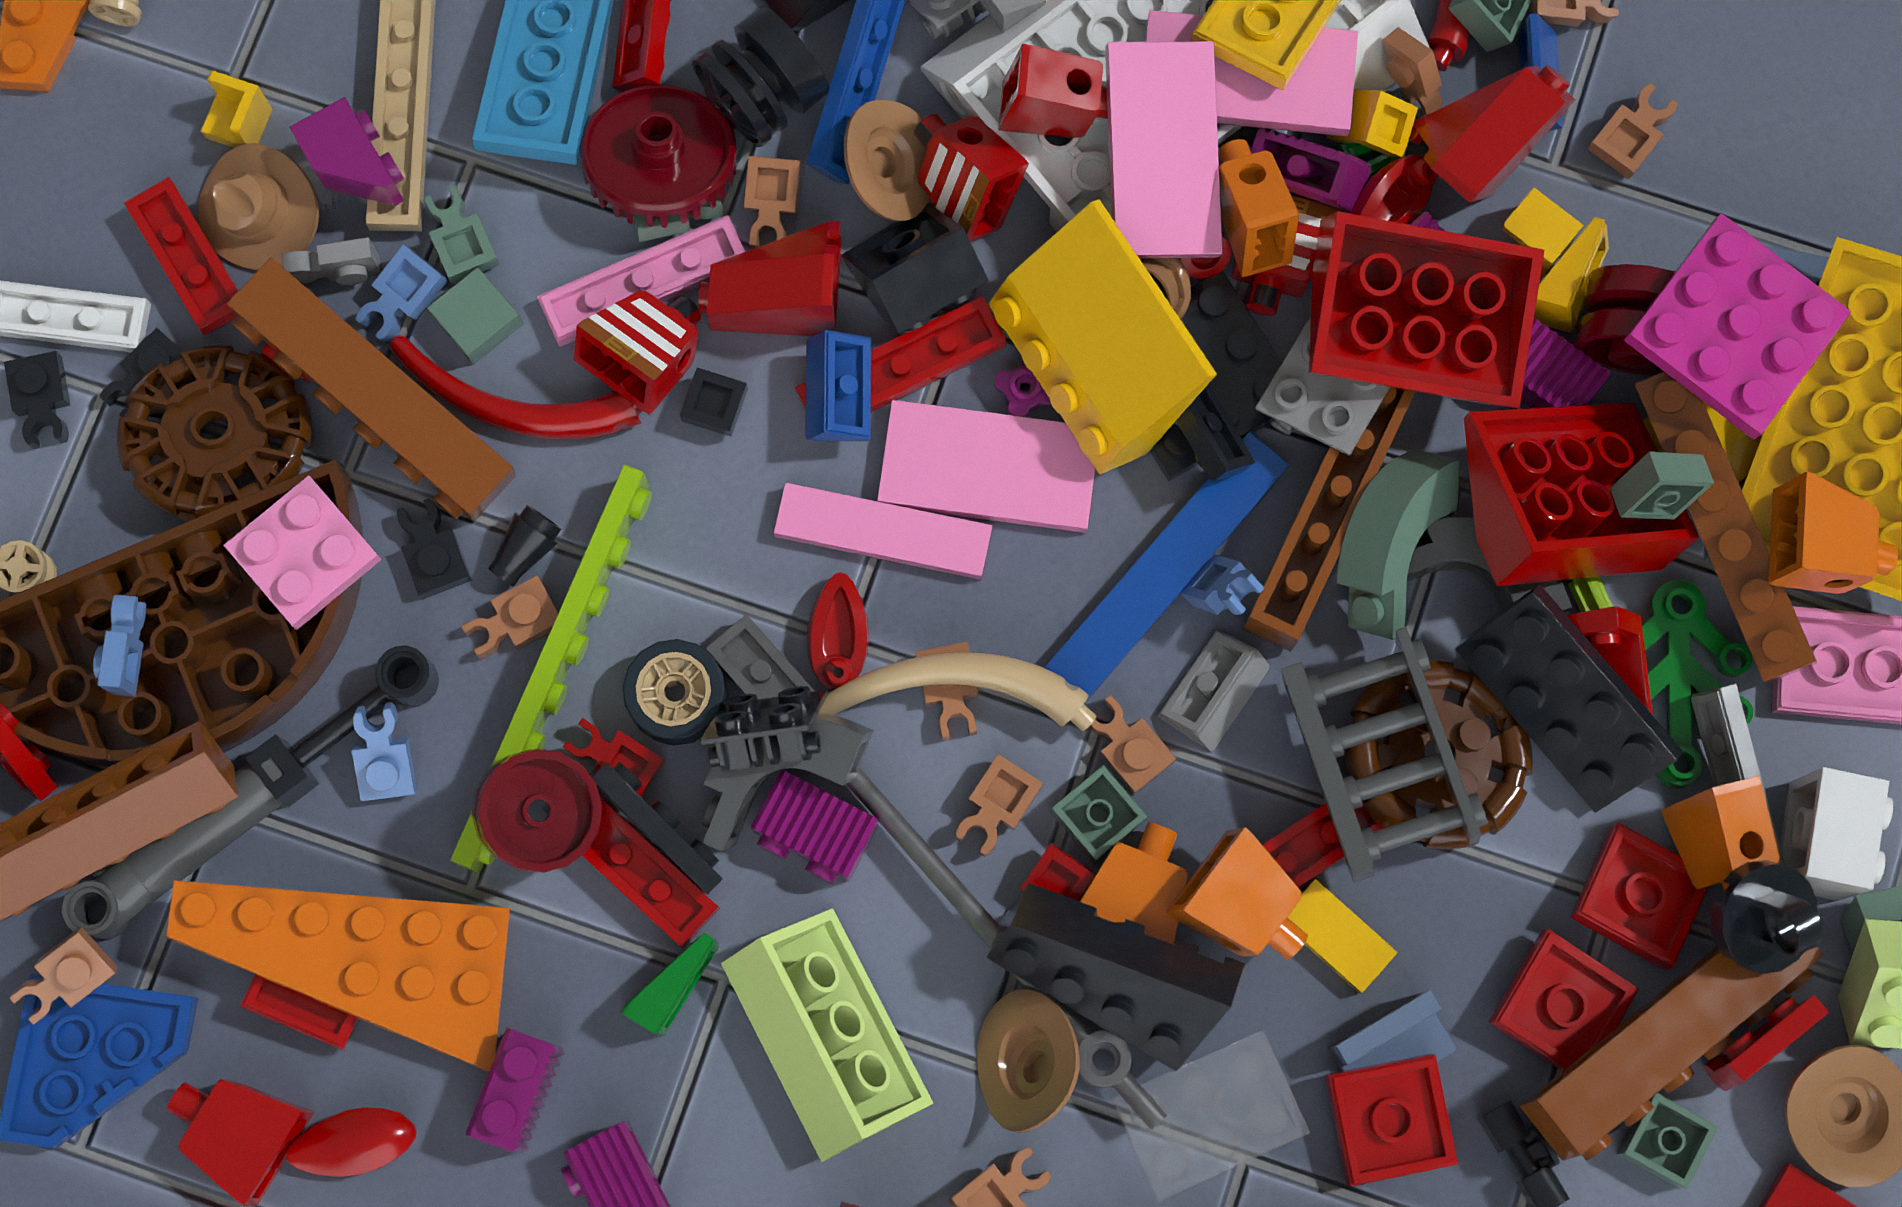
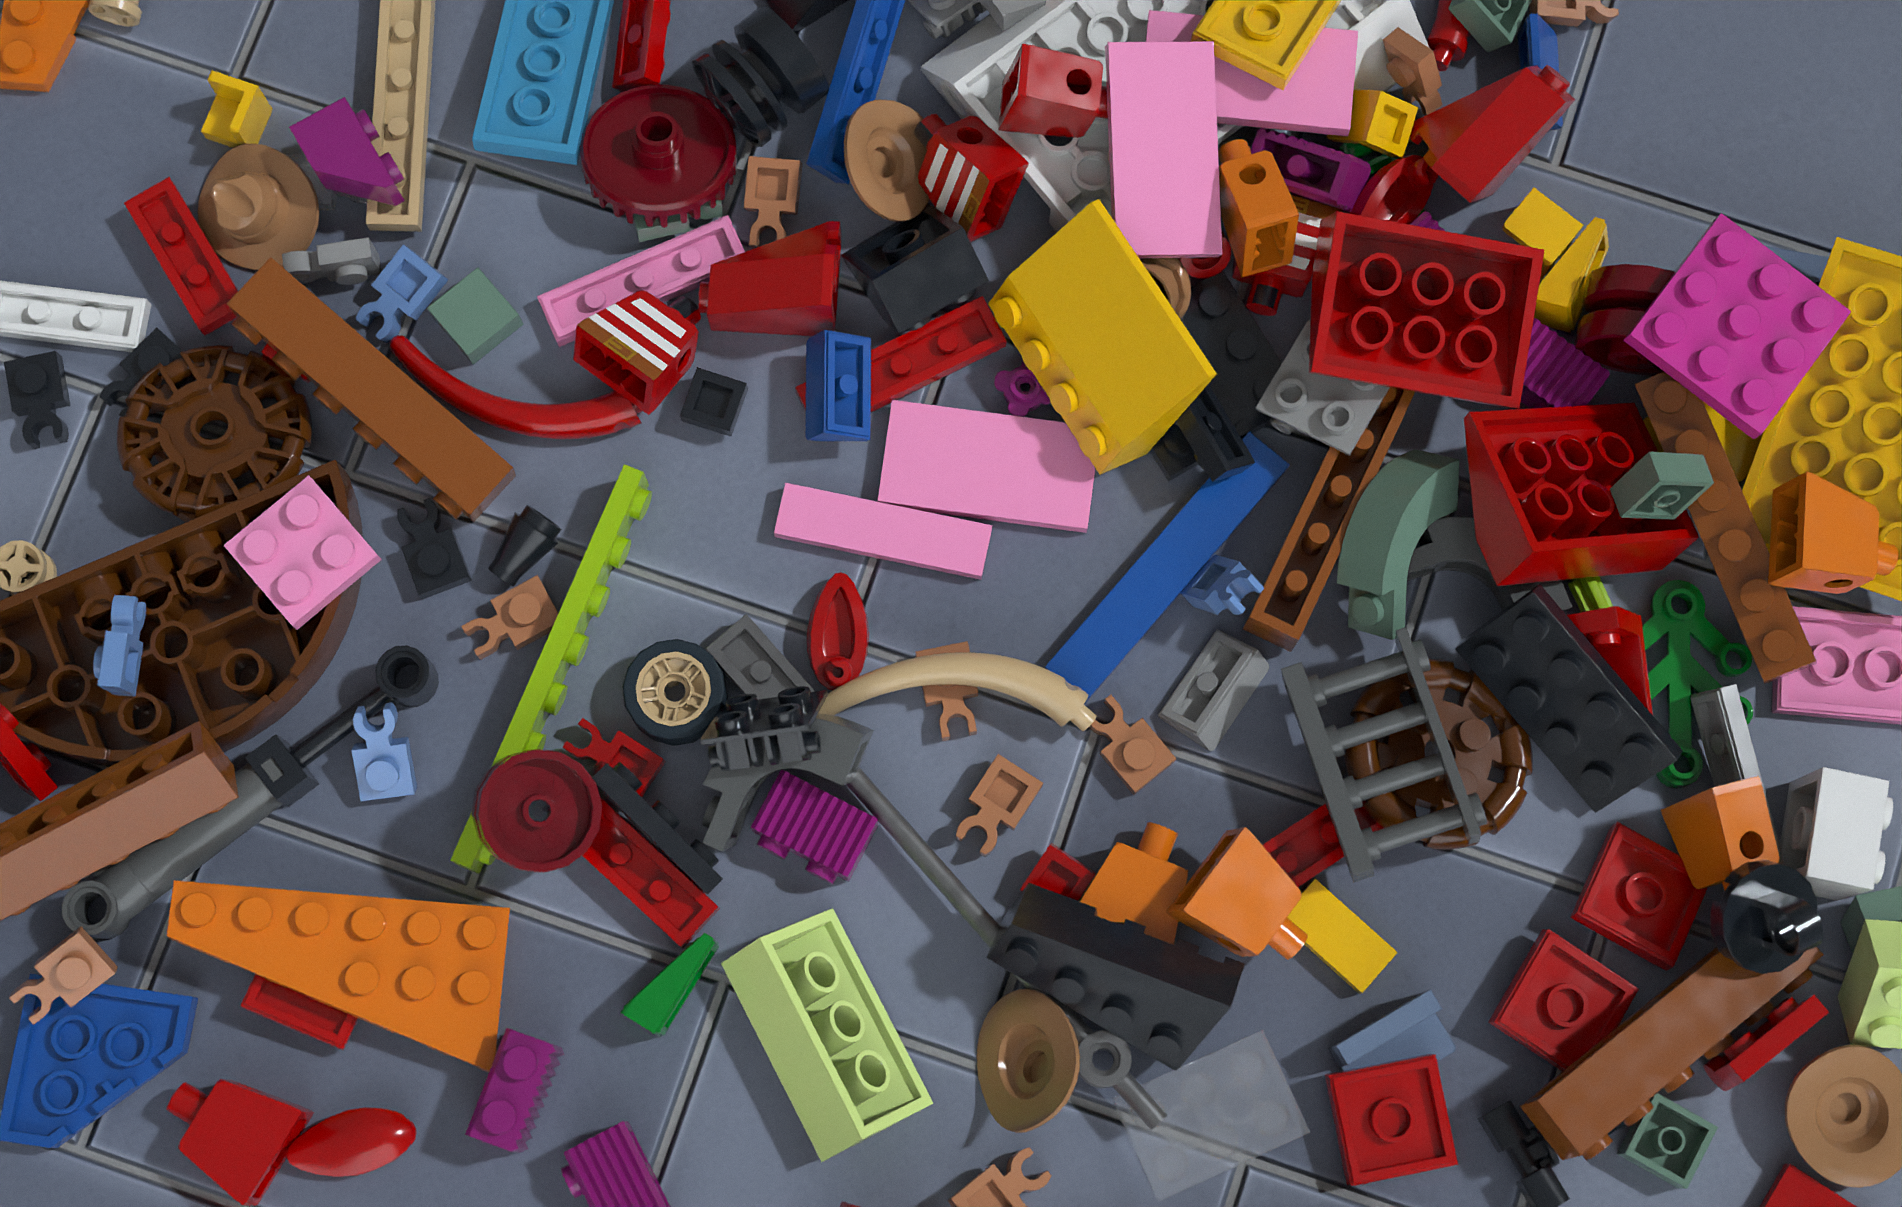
sand green plate [424,184,500,284] -> none
sand green piece [1051,765,1148,863] -> none
nougat plate [1588,83,1678,180] -> none

